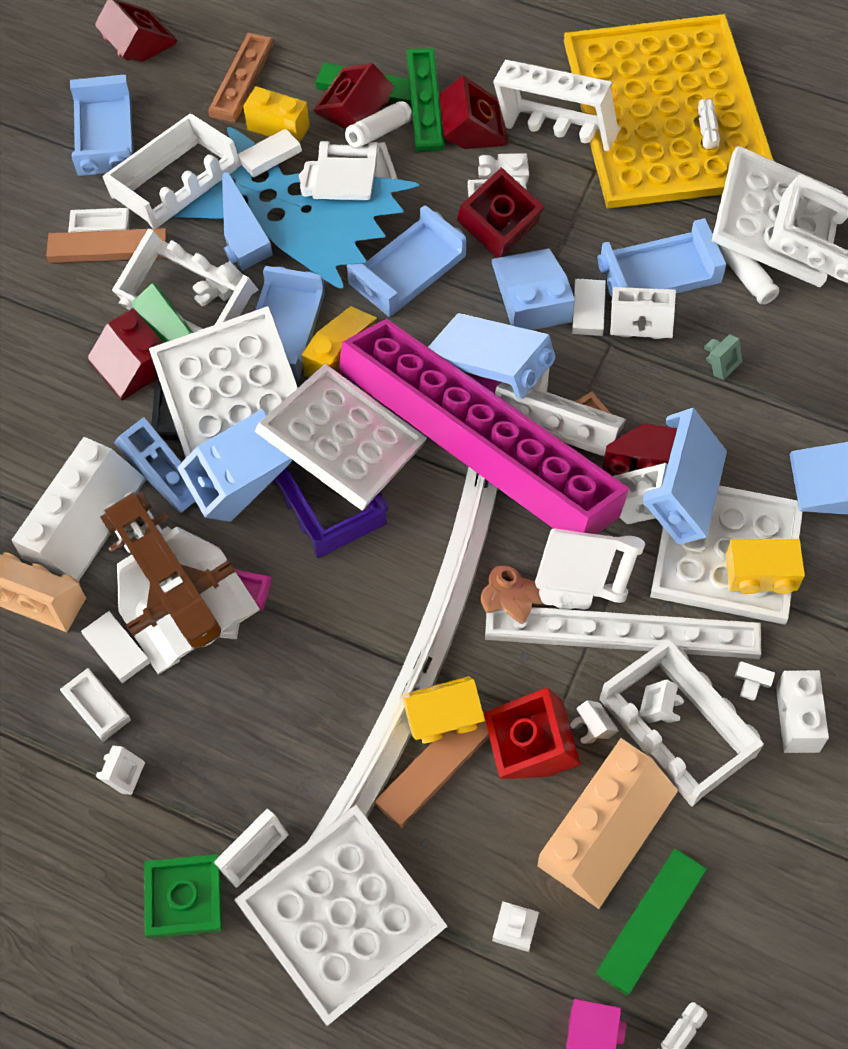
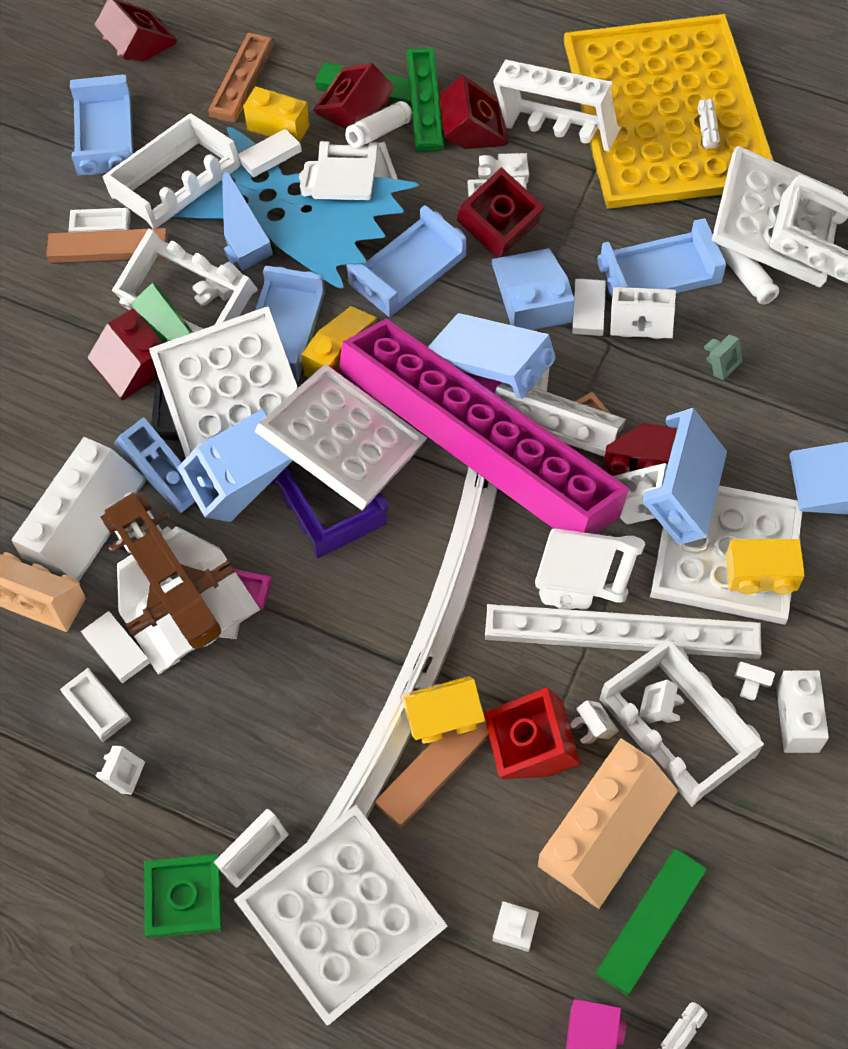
nougat plate [481,565,546,624] -> none

